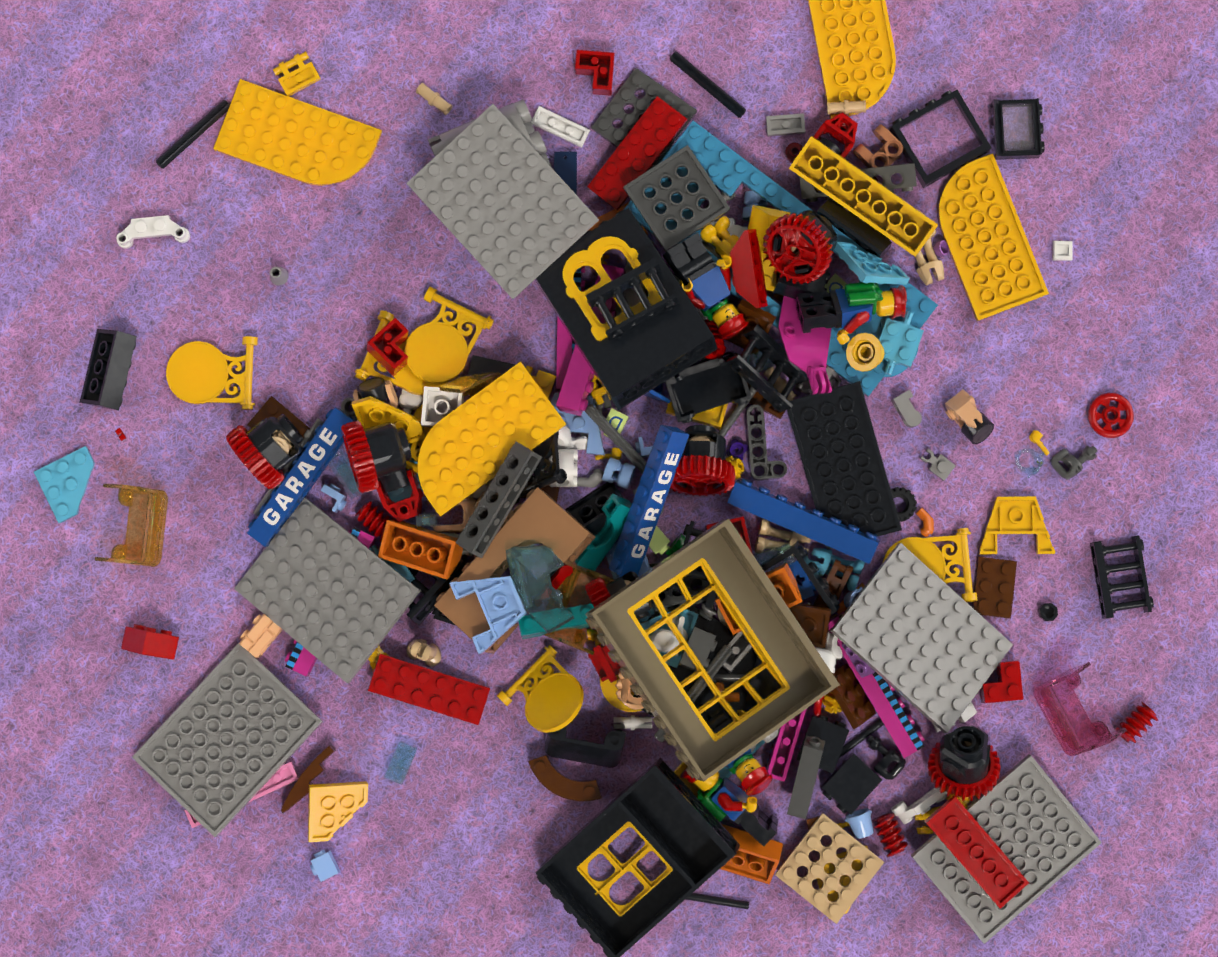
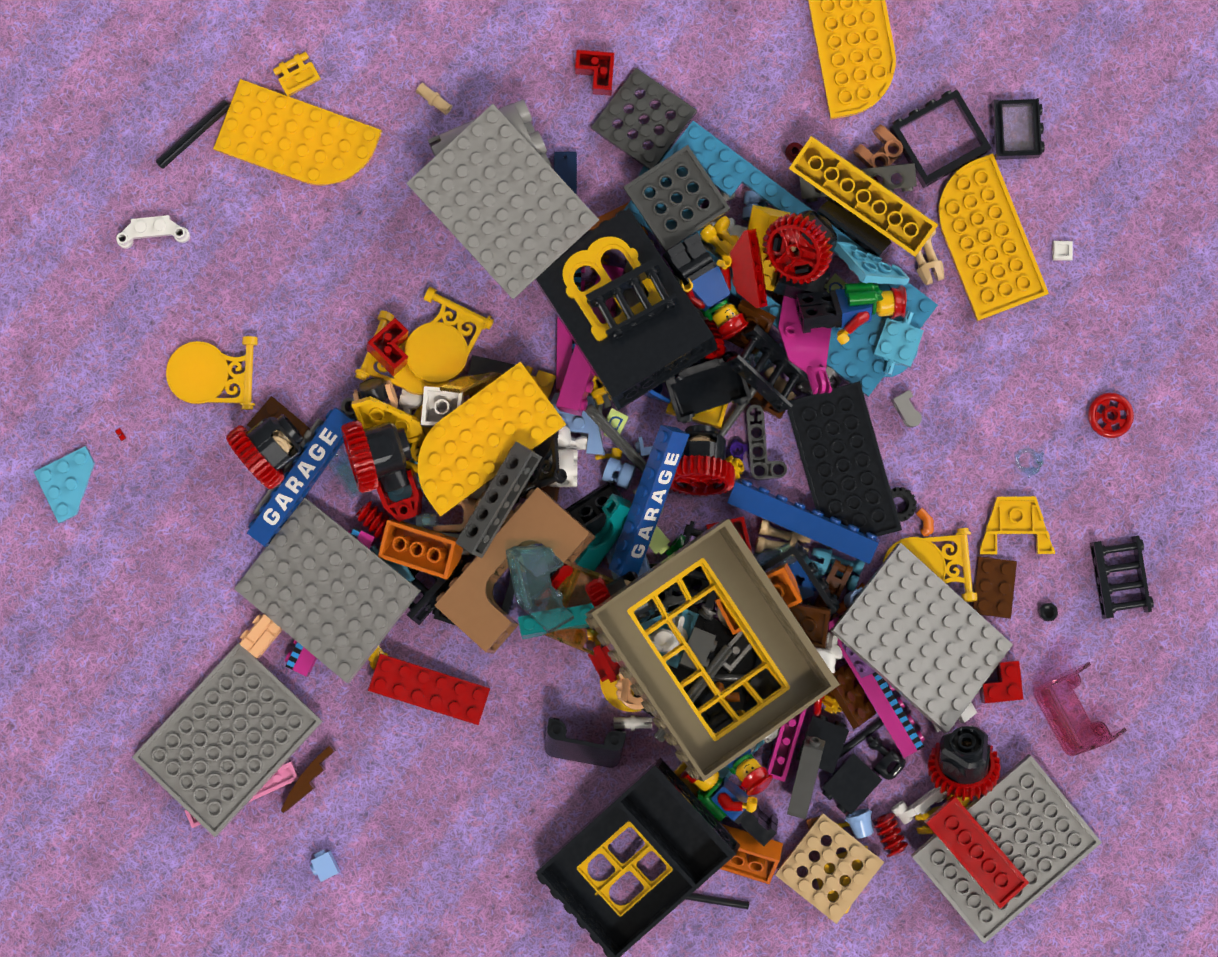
black slope [79,329,137,411] -> none
clear yellow windscreen [95,484,168,567] -> none
red brick [121,624,179,660] -> none
light grey cone [270,267,289,286] -> none
yellow plate [308,781,368,842] -> none
light blue bracket [321,484,347,513] -> none
clear light blue plate [384,741,418,785] -> none
tan piece [407,639,441,667] -> none
light blue wing [449,576,527,654] -> none
yellow piece [496,645,584,733] -> none
reddish brown brick [528,754,602,801] -> none
white tile [531,106,590,148] -> none
light grey arm [577,469,603,488] -> none
red plate [587,96,688,211] -> none
black axle [670,51,746,118] -> none
light grey plate [766,113,806,137] -> none
red piece [813,113,858,159] -> none
tan pin [827,100,866,115] -> none
yellow piece [846,333,885,372] -> none
light grey plate [920,449,956,481] -> none
medium lavender hinge [933,240,949,256] -> none
light nougat piece [945,390,994,444] -> none
yellow hand [1029,430,1050,456] -> none
dark grey piece [1051,446,1098,480] -> none
red piece [1115,701,1158,743] -> none

